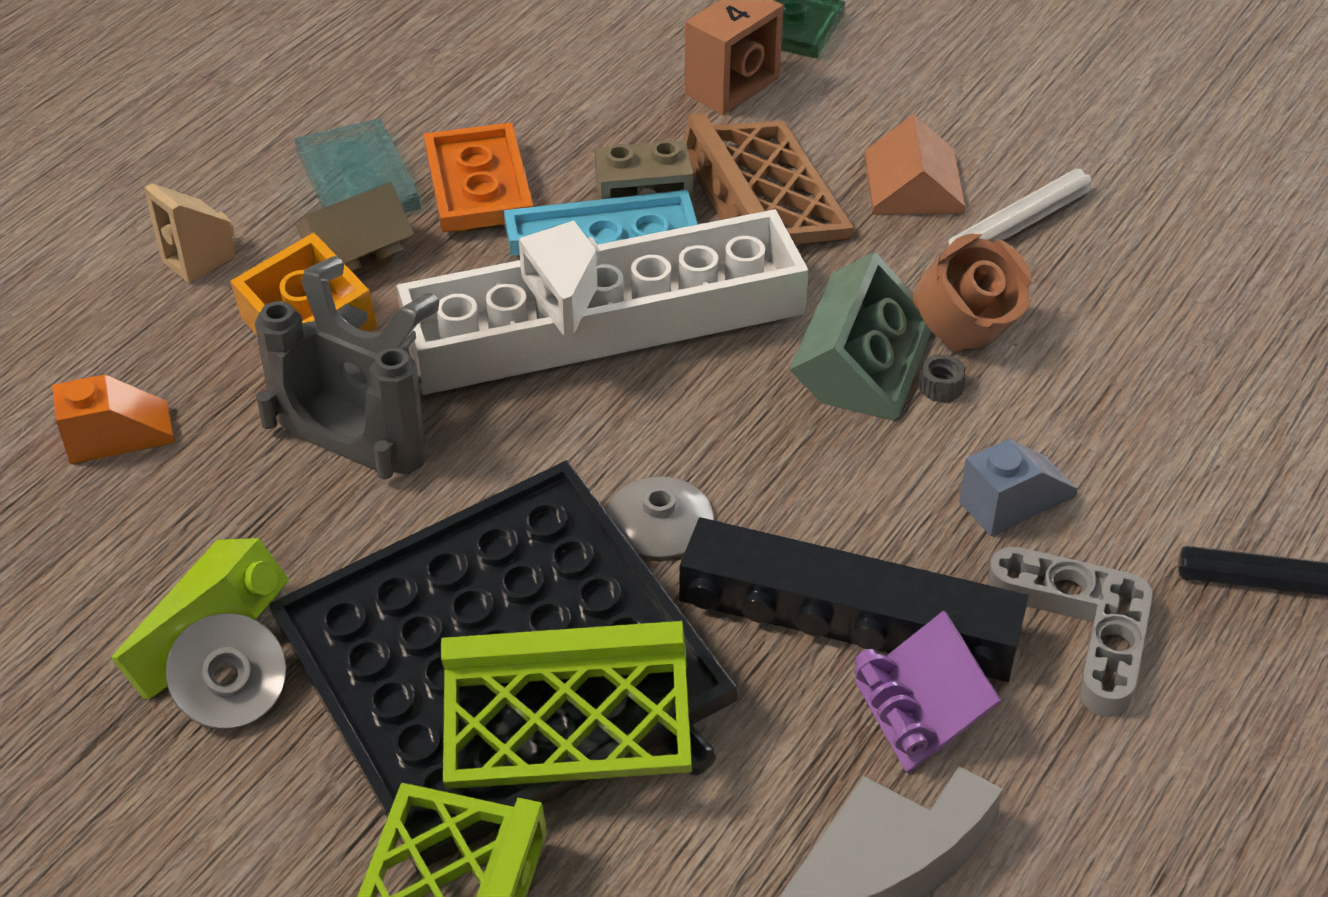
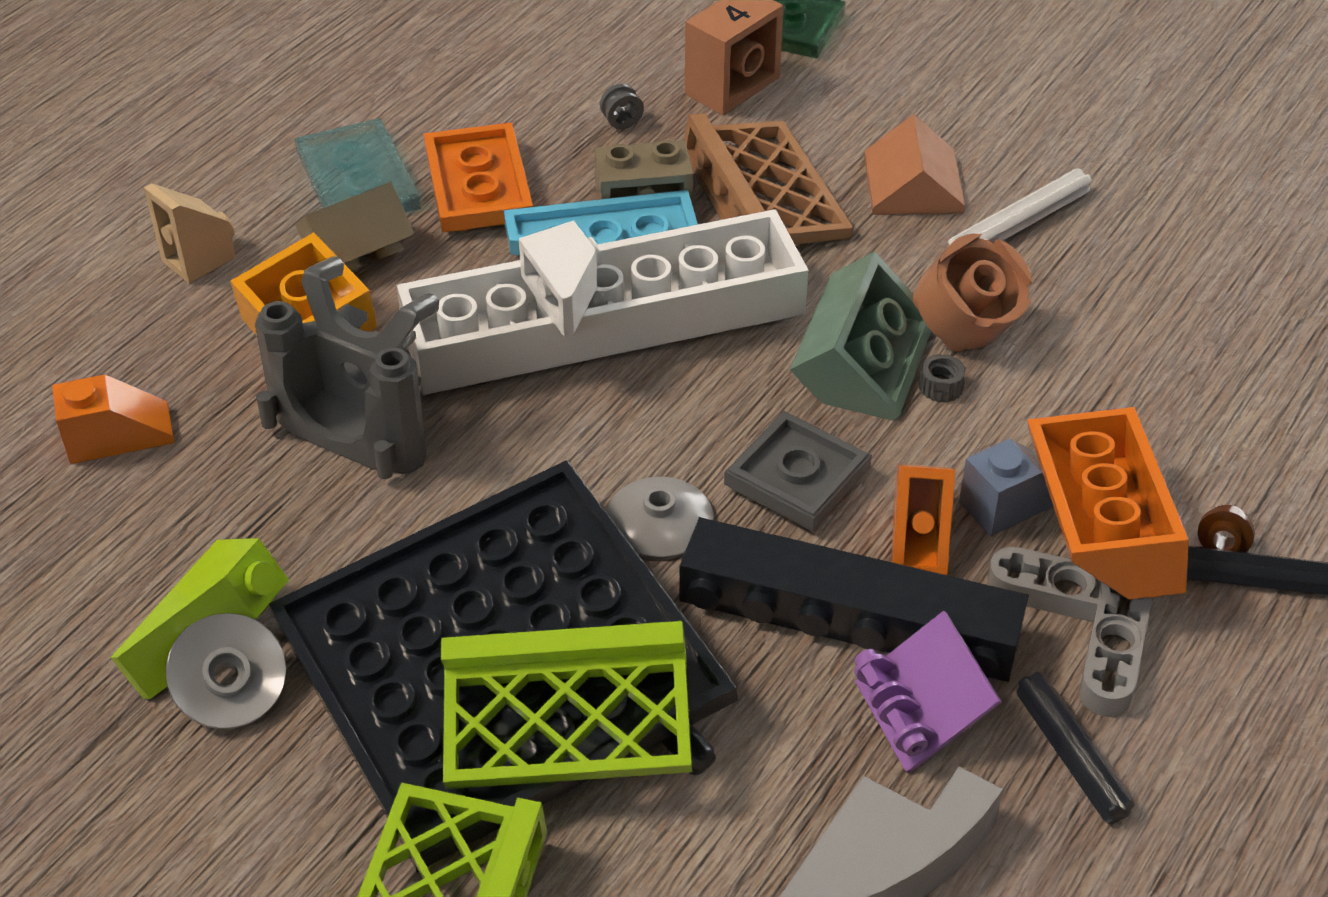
none -> dark grey bush [600,84,644,129]
none -> dark grey plate [724,411,872,531]
none -> orange slope [892,464,955,575]
none -> black axle [1017,672,1134,824]
none -> orange slope [1028,407,1189,599]
none -> reddish brown plate [1197,505,1255,552]

